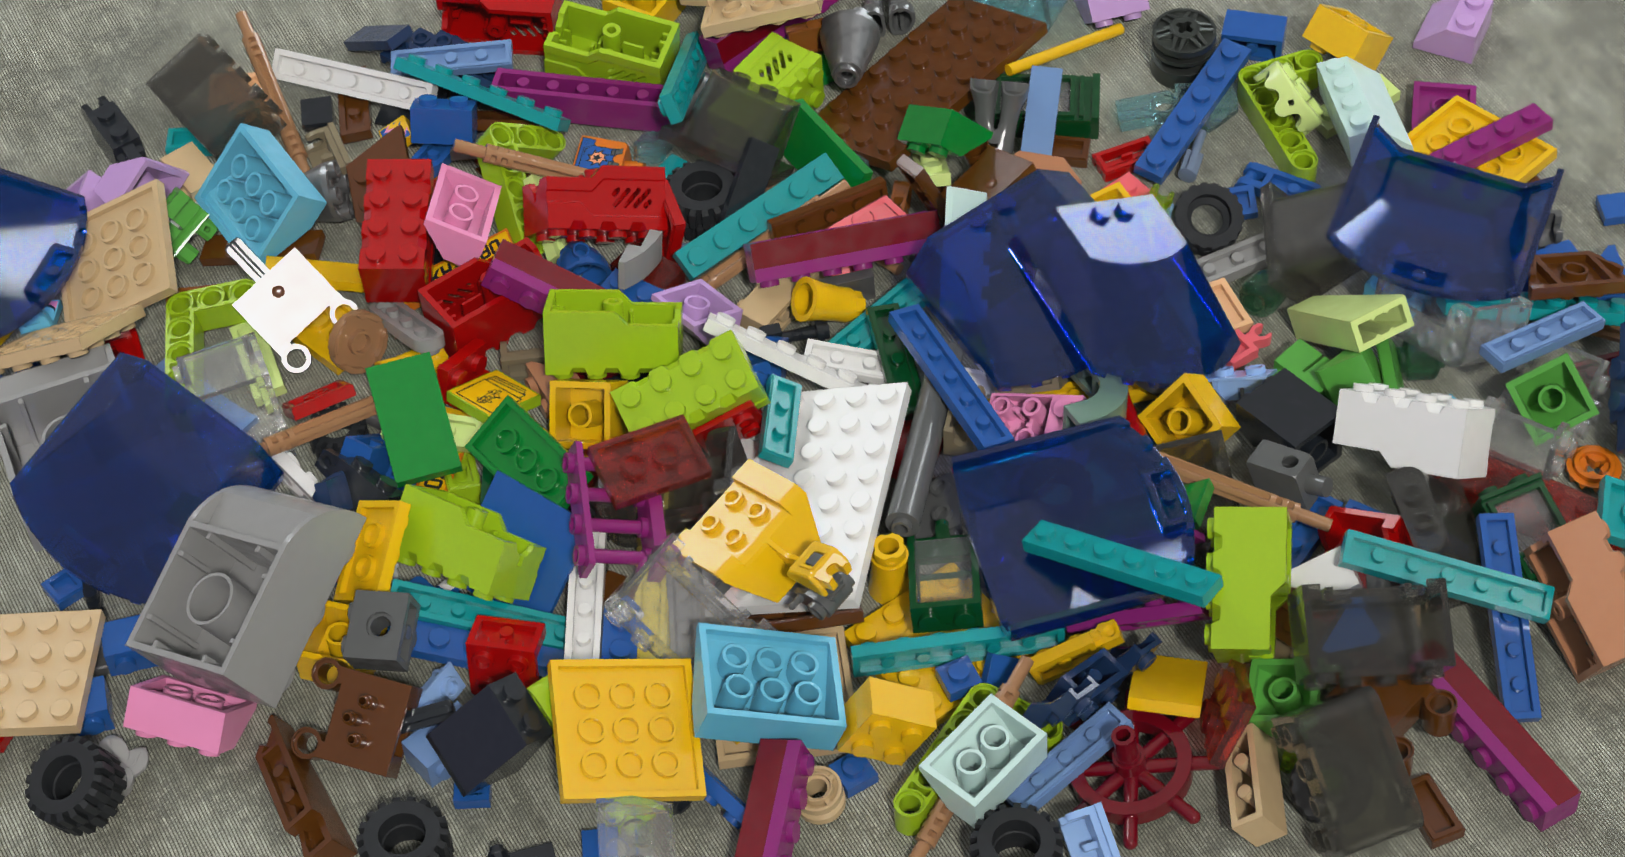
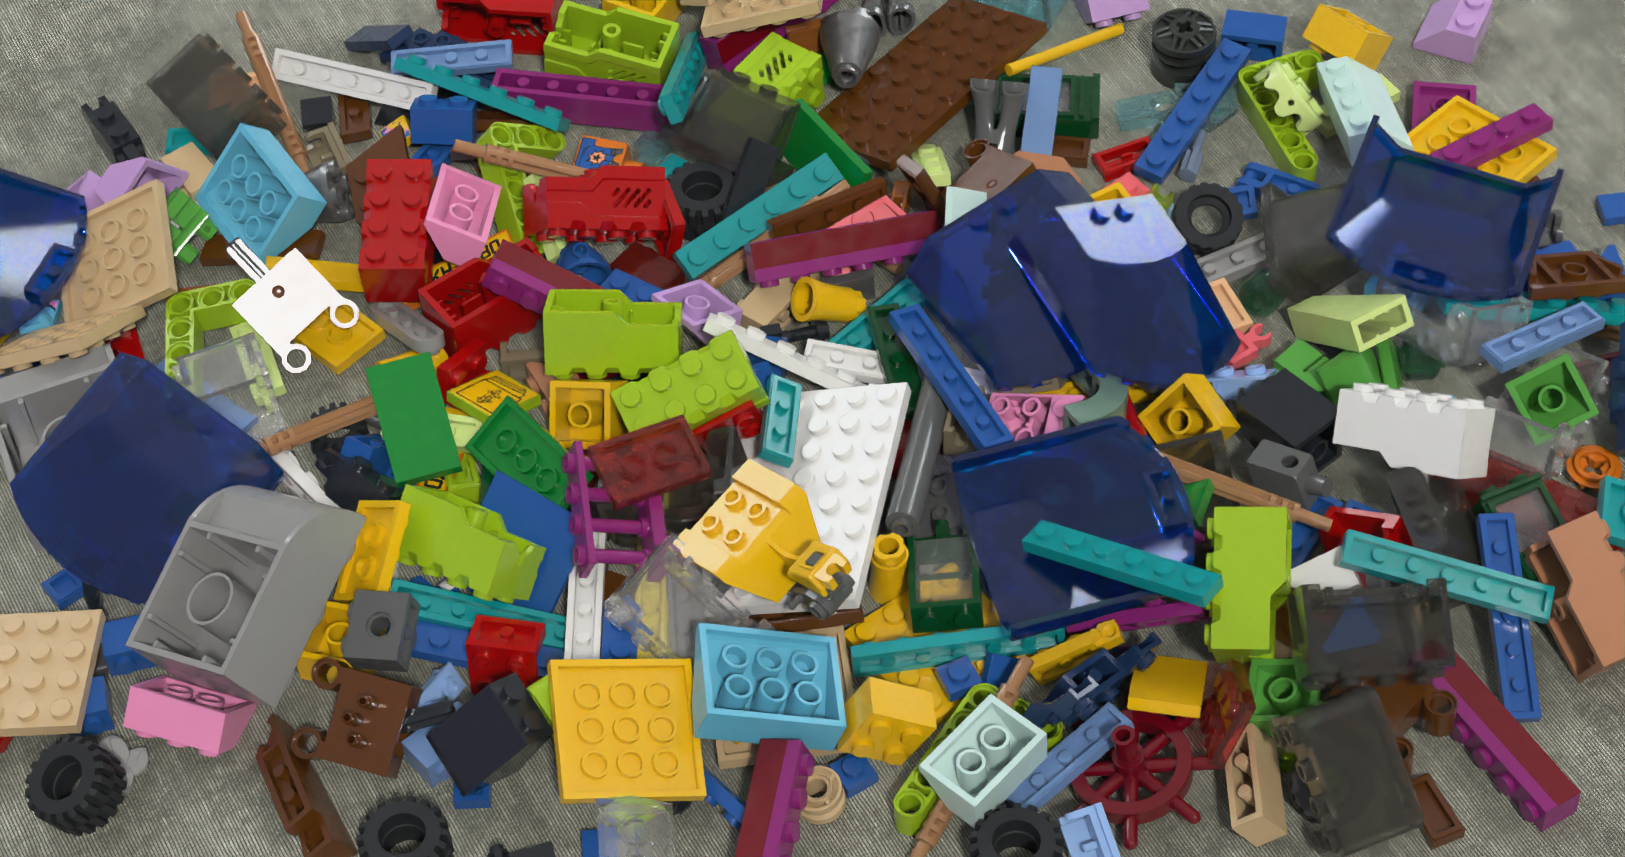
red tile [281,380,357,421] -> none
dark blue tile [312,471,353,510] -> none
medium nougat tile [328,309,388,374] -> none
light grey slope [618,229,662,290] -> none
green slope [897,104,993,159] -> none

